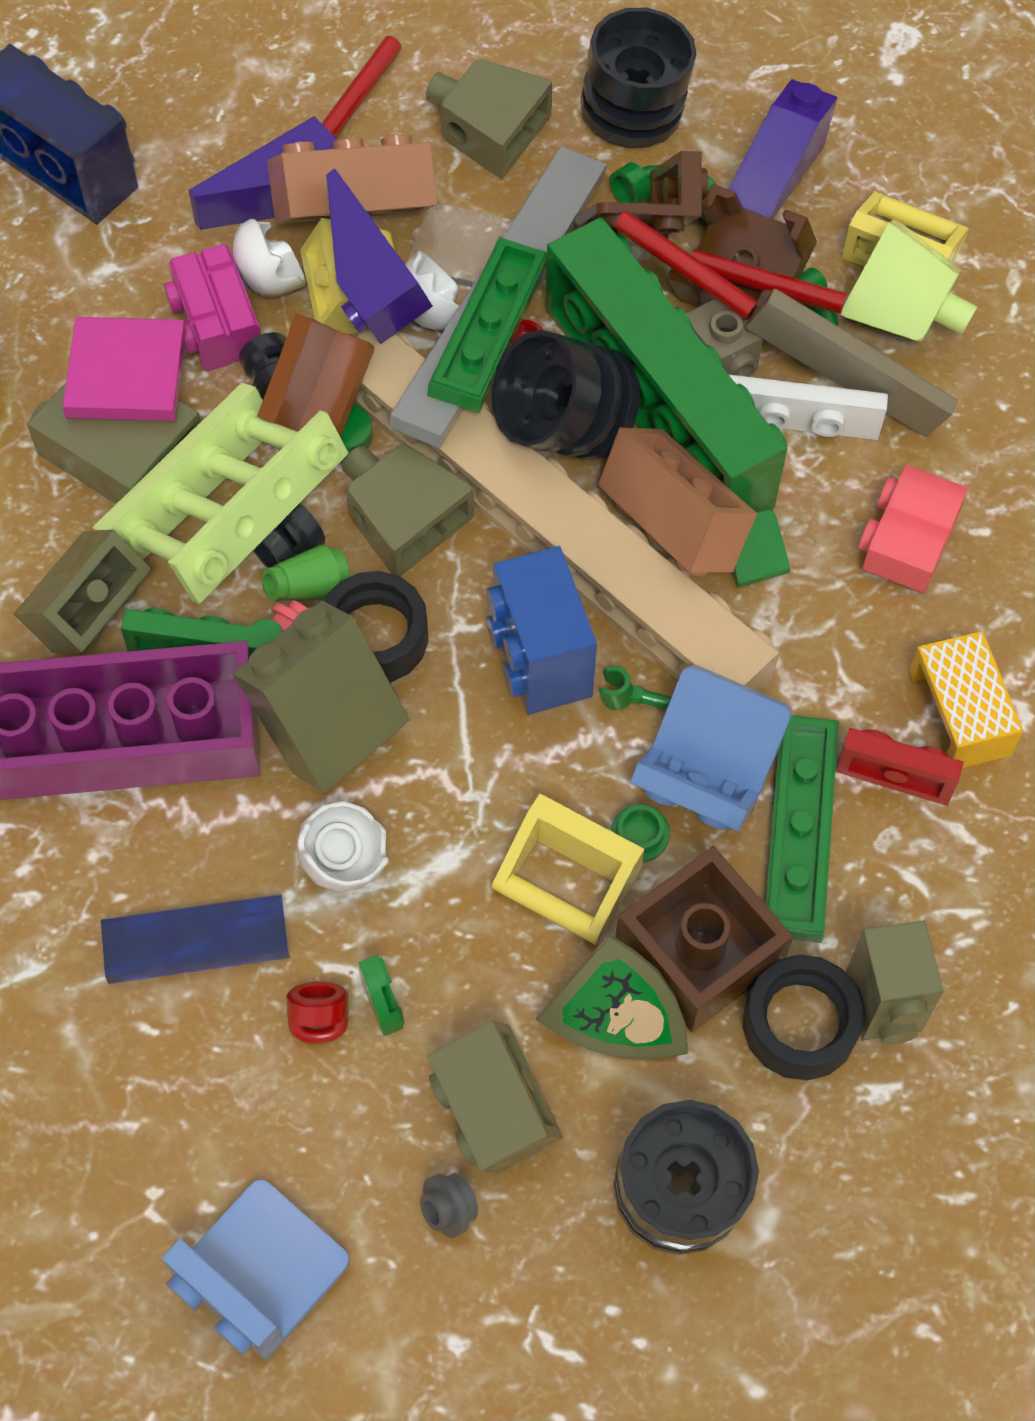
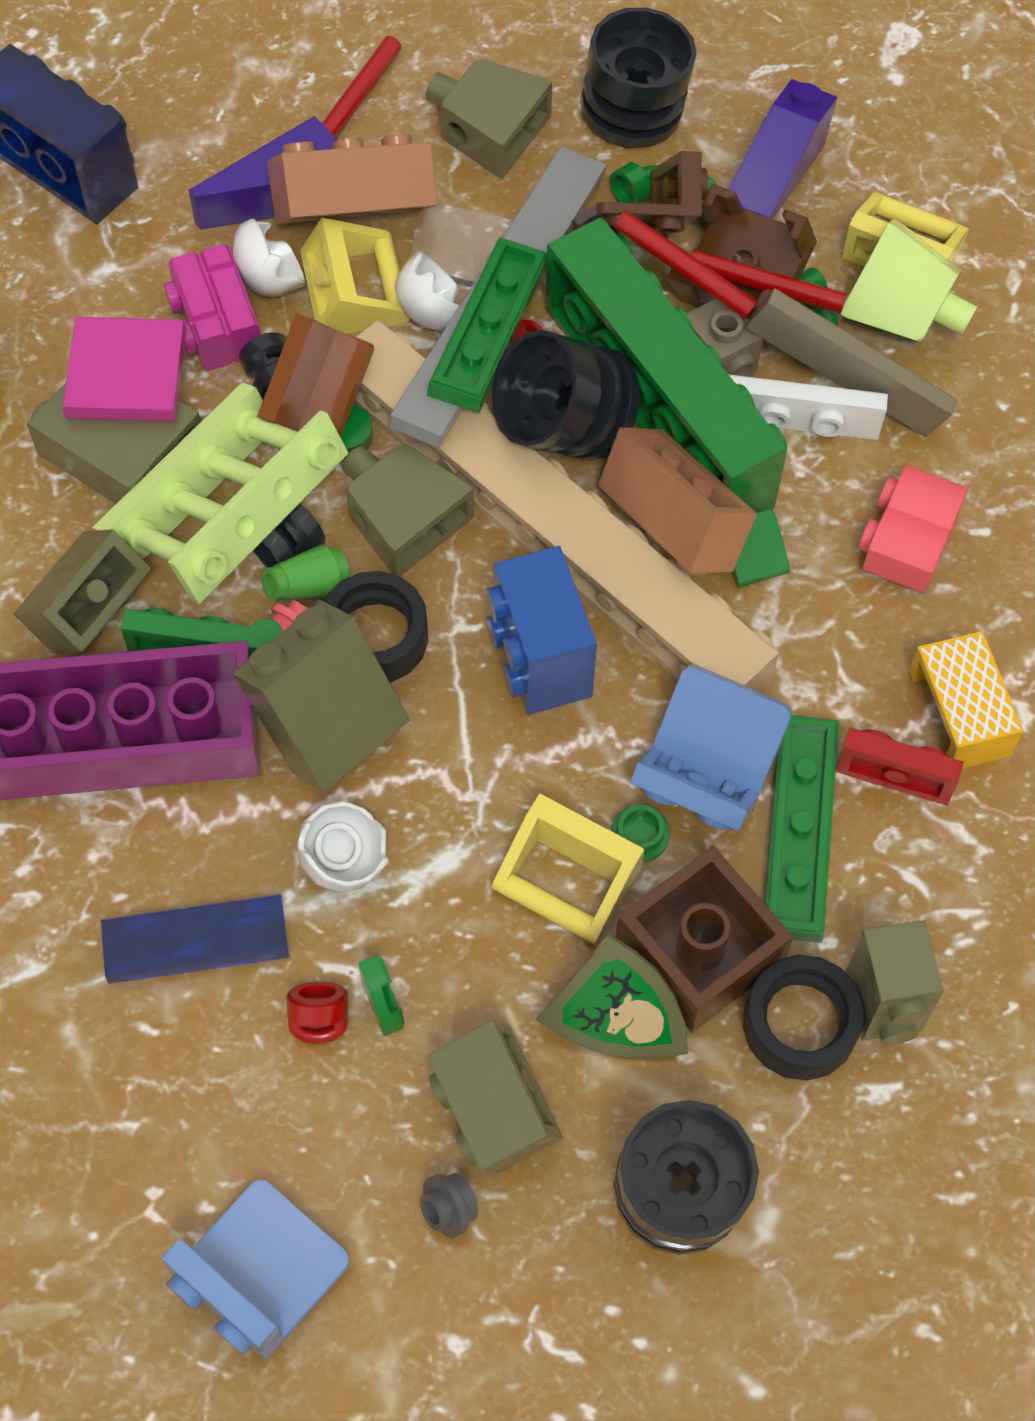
dark purple slope [326,168,433,344] -> none
green hand [599,666,672,710] -> none

